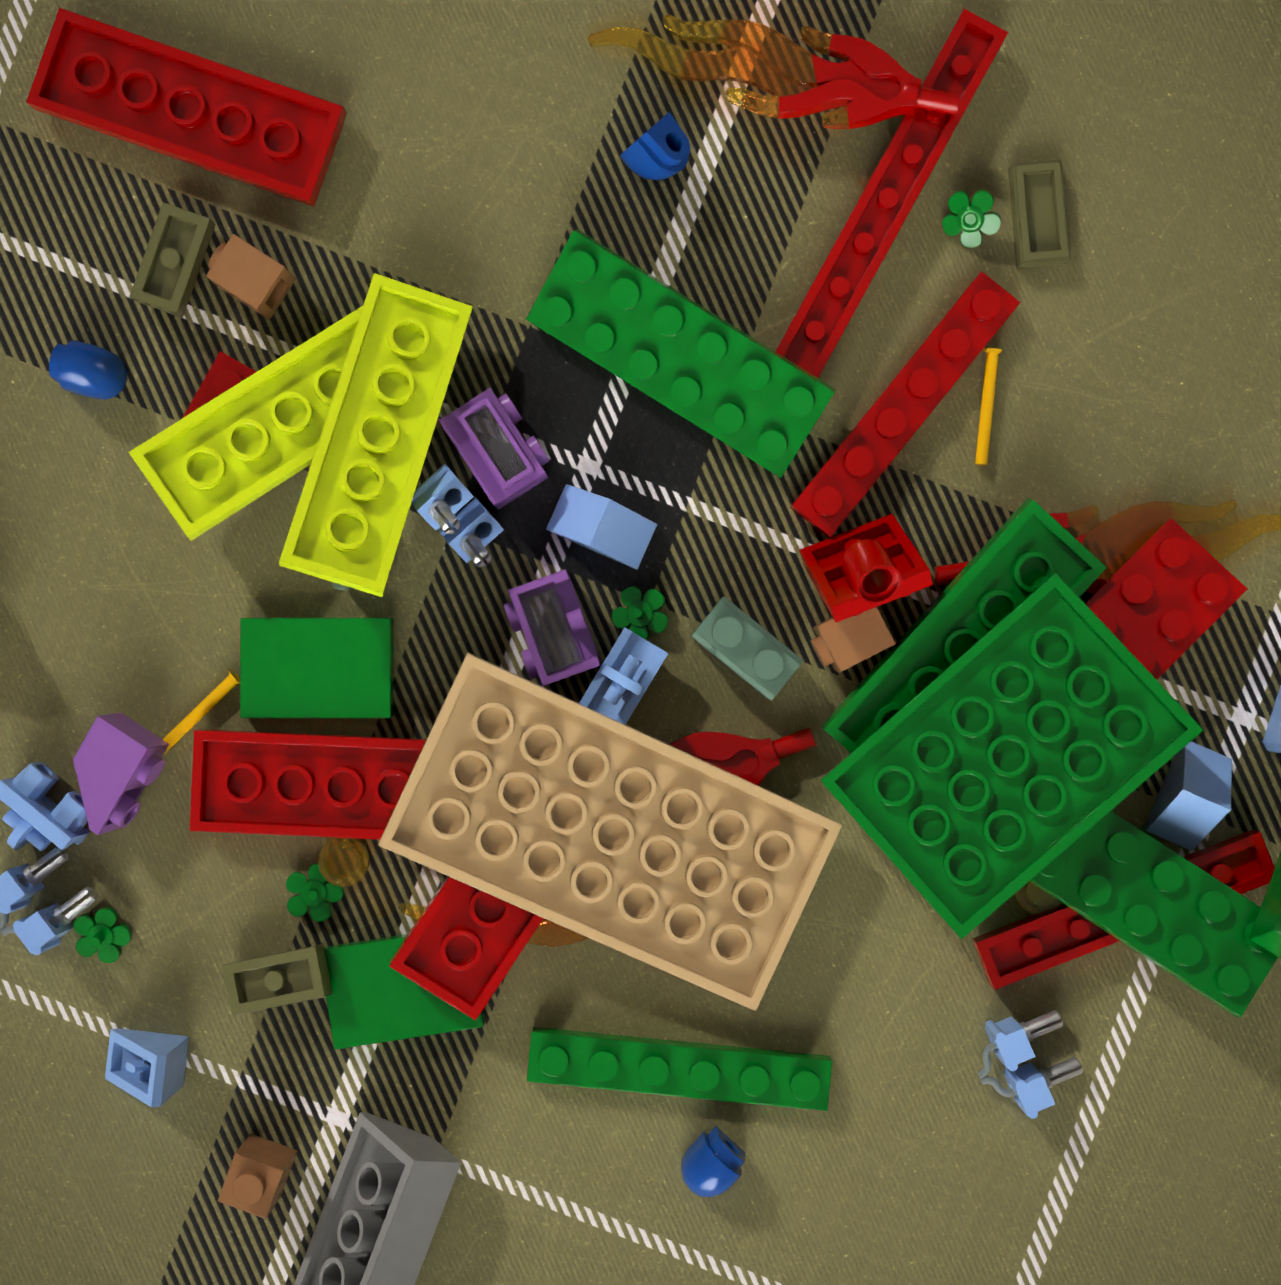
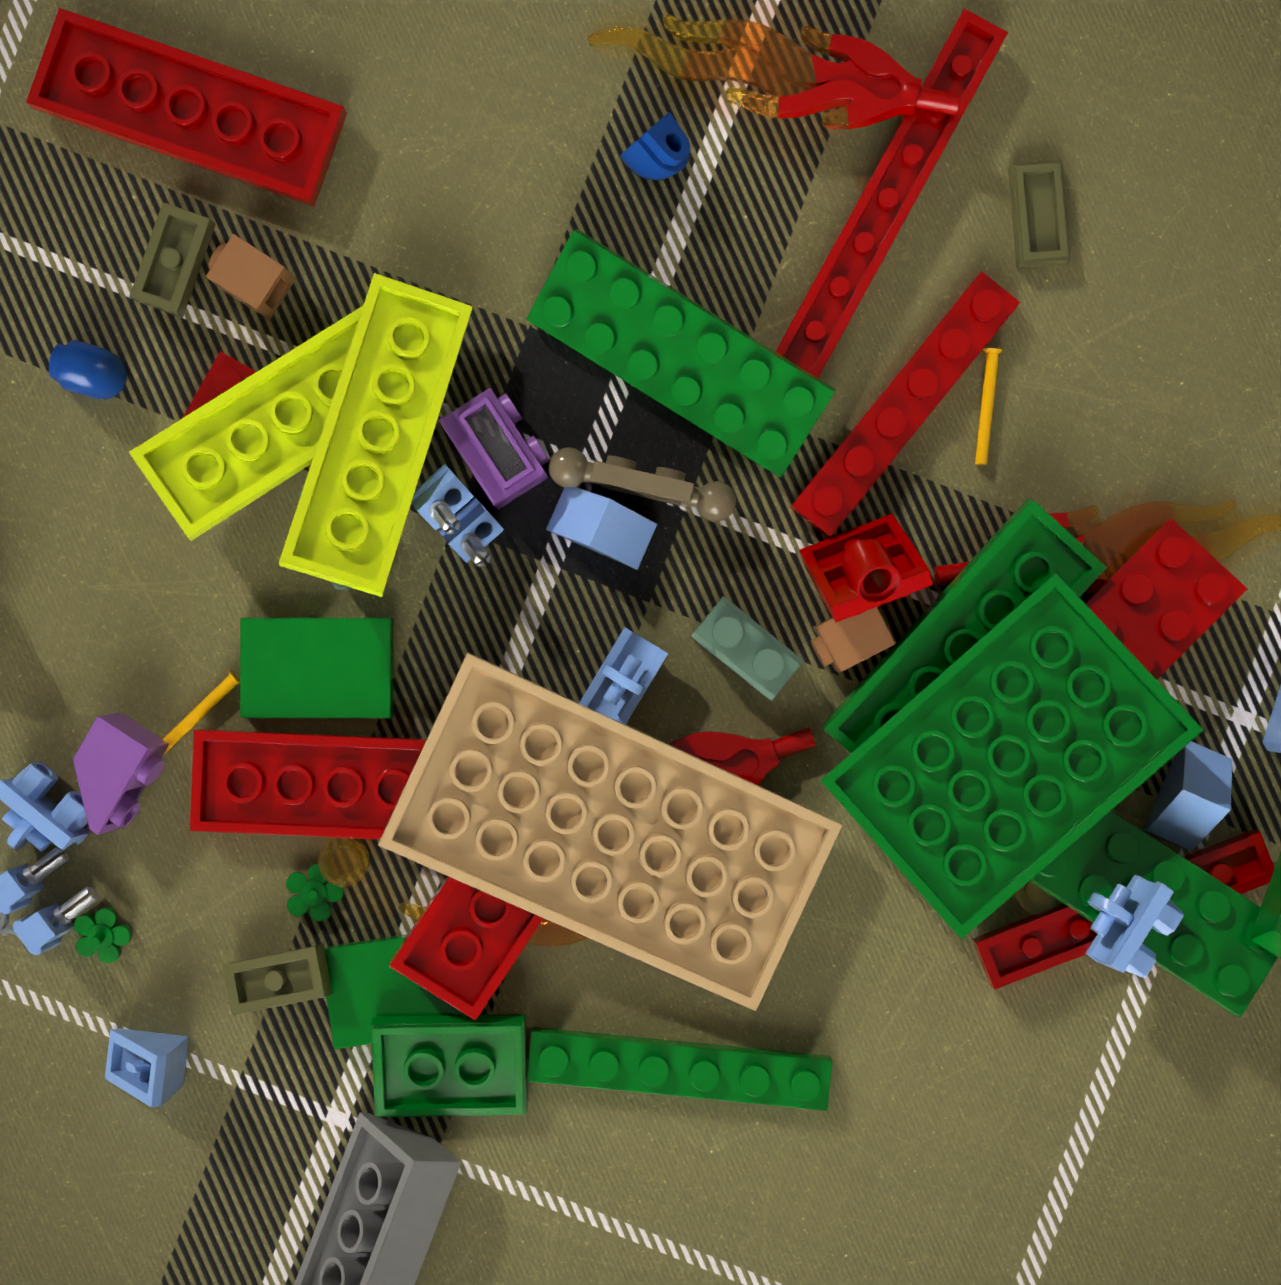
medium nougat brick [218,1134,297,1219] -> none
window [504,569,602,686] -> none
green plant [612,586,669,640] -> none
blue piece [681,1126,745,1198] -> none
green plant [942,189,1001,248] -> none
light blue piece [977,1010,1083,1119] -> none
none -> green tile [371,1014,527,1118]
none -> dark tan plate [549,447,736,522]
none -> light blue hips [1085,875,1184,978]

